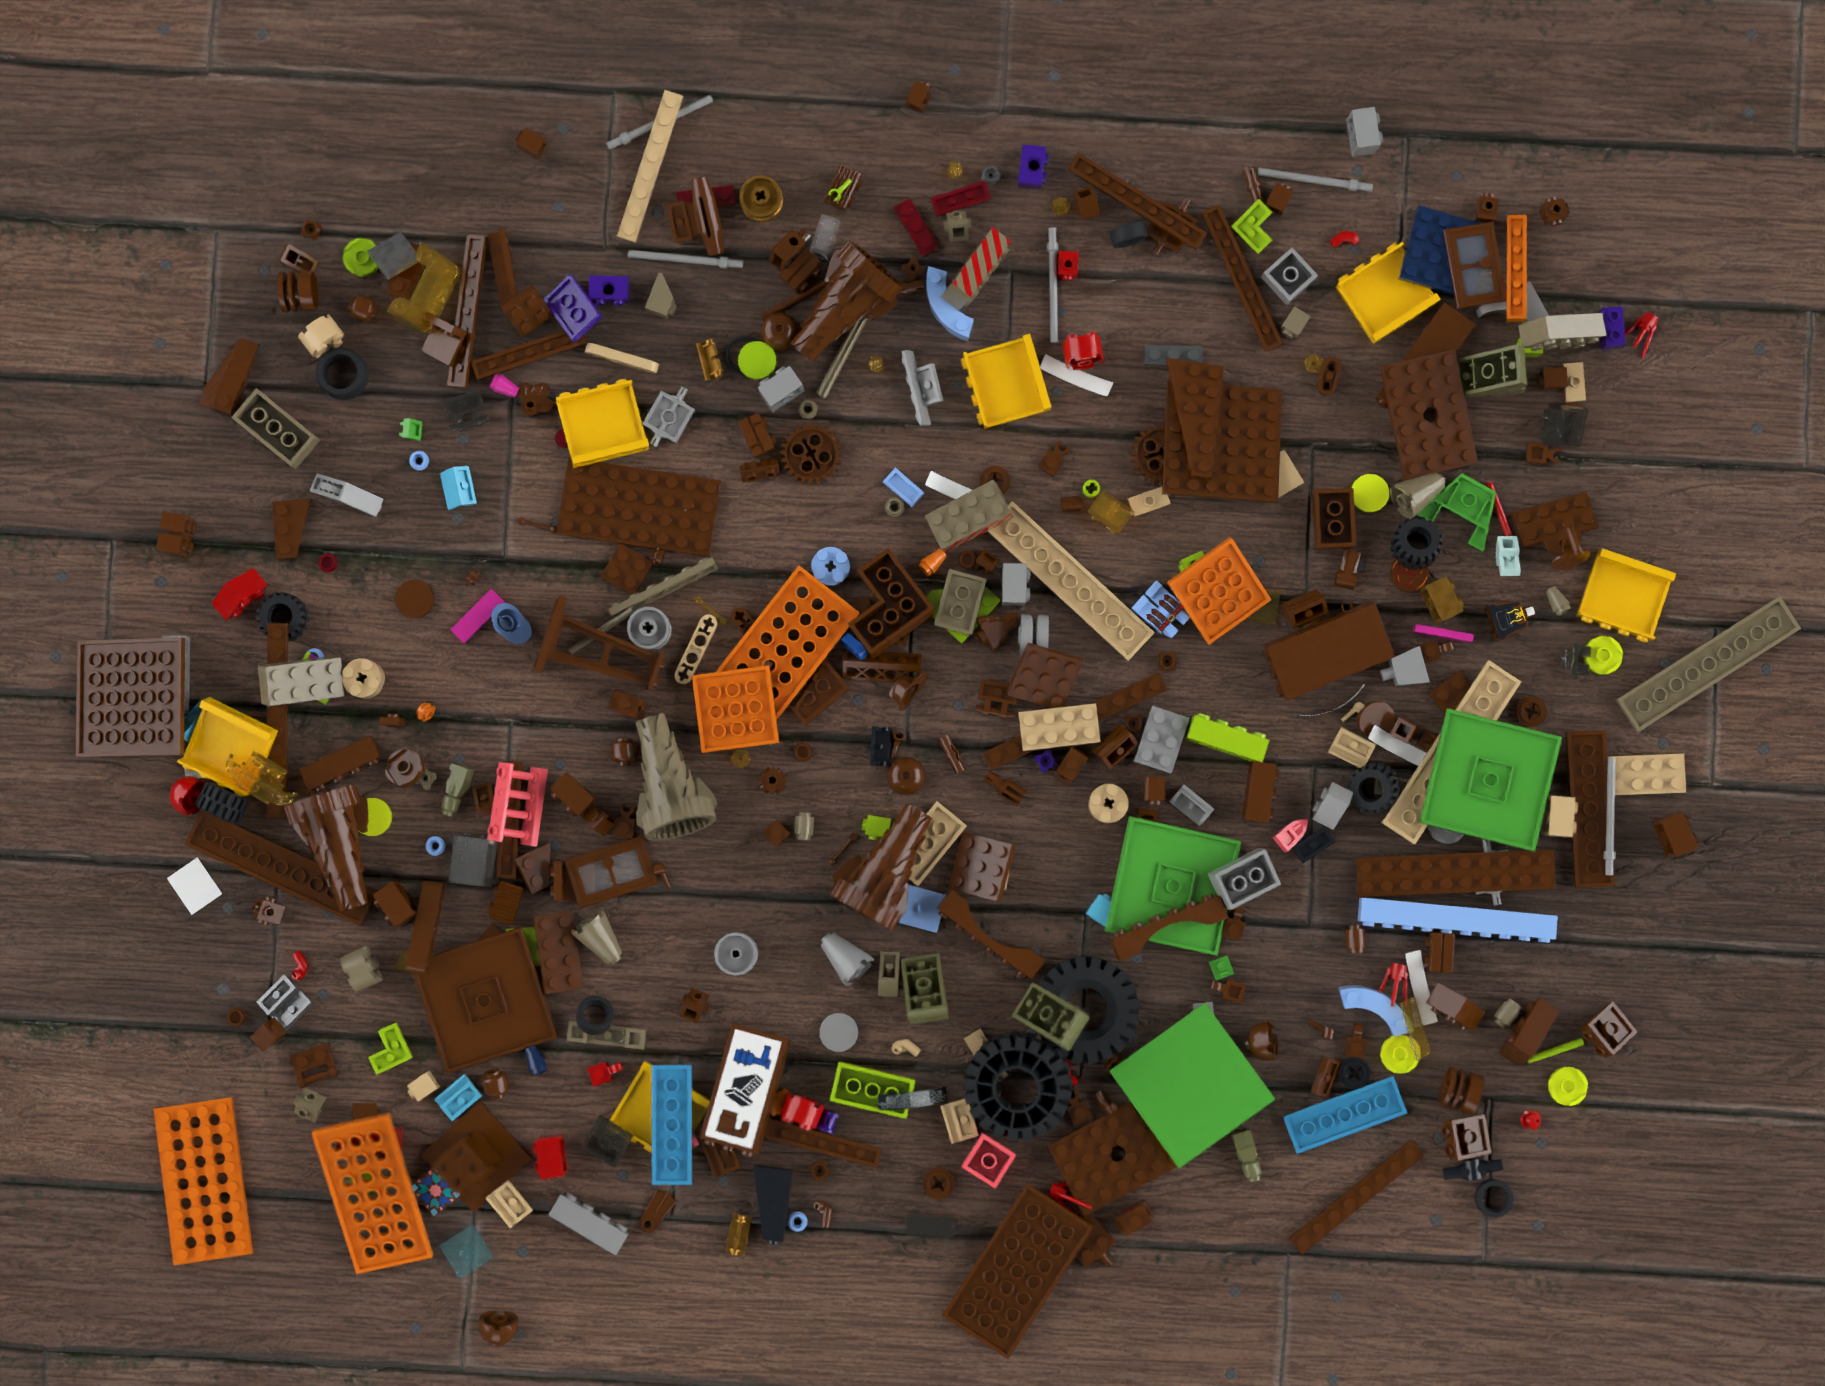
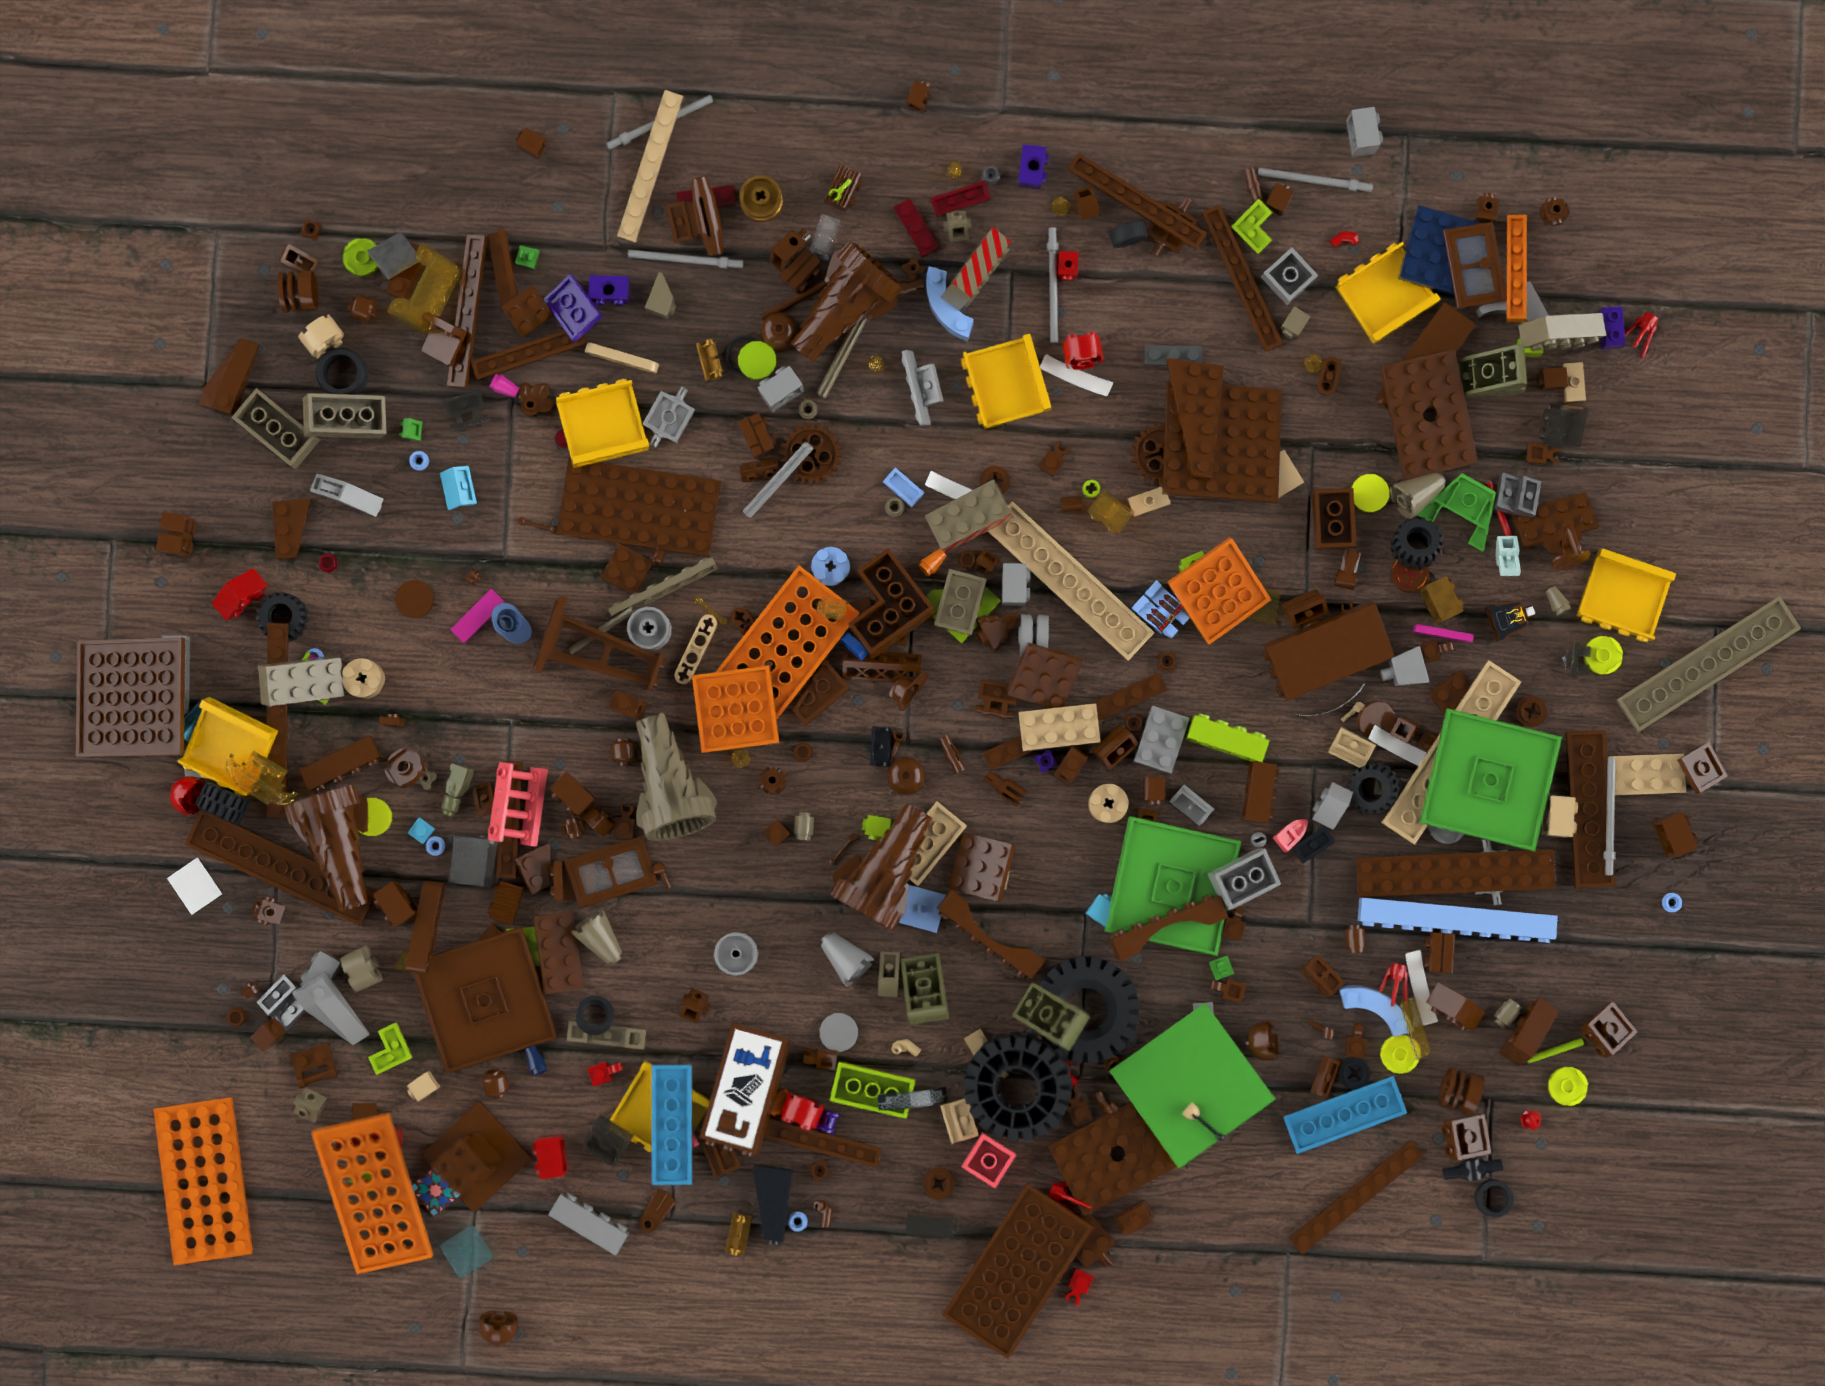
red arm [292,950,309,980] -> none
orange plate [416,702,436,722] -> none
medium azure plate [434,1074,483,1121] -> none
tan plate [486,1179,533,1228] -> none
olive piece [1231,1128,1262,1182] -> none
none -> reddish brown plate [240,981,259,999]
none -> light grey wedge [292,972,370,1045]
none -> light grey slope [301,950,342,986]
none -> dark tan brick [303,393,387,439]
none -> medium azure plate [408,817,436,844]
none -> bright green tile [515,245,540,270]
none -> reddish brown gear [561,817,586,840]
none -> light grey axle [743,442,813,518]
none -> reddish brown plate [803,1048,838,1071]
none -> clear yellow brick [817,597,848,621]
none -> red plate [1065,1268,1094,1306]
none -> hinge [1182,1102,1224,1141]
none -> light grey hinge [1251,832,1267,848]
none -> reddish brown hinge [1299,954,1345,998]
none -> flat silver slope [1494,473,1541,517]
none -> light blue plate [1662,893,1682,912]
none -> plate [1677,742,1728,794]

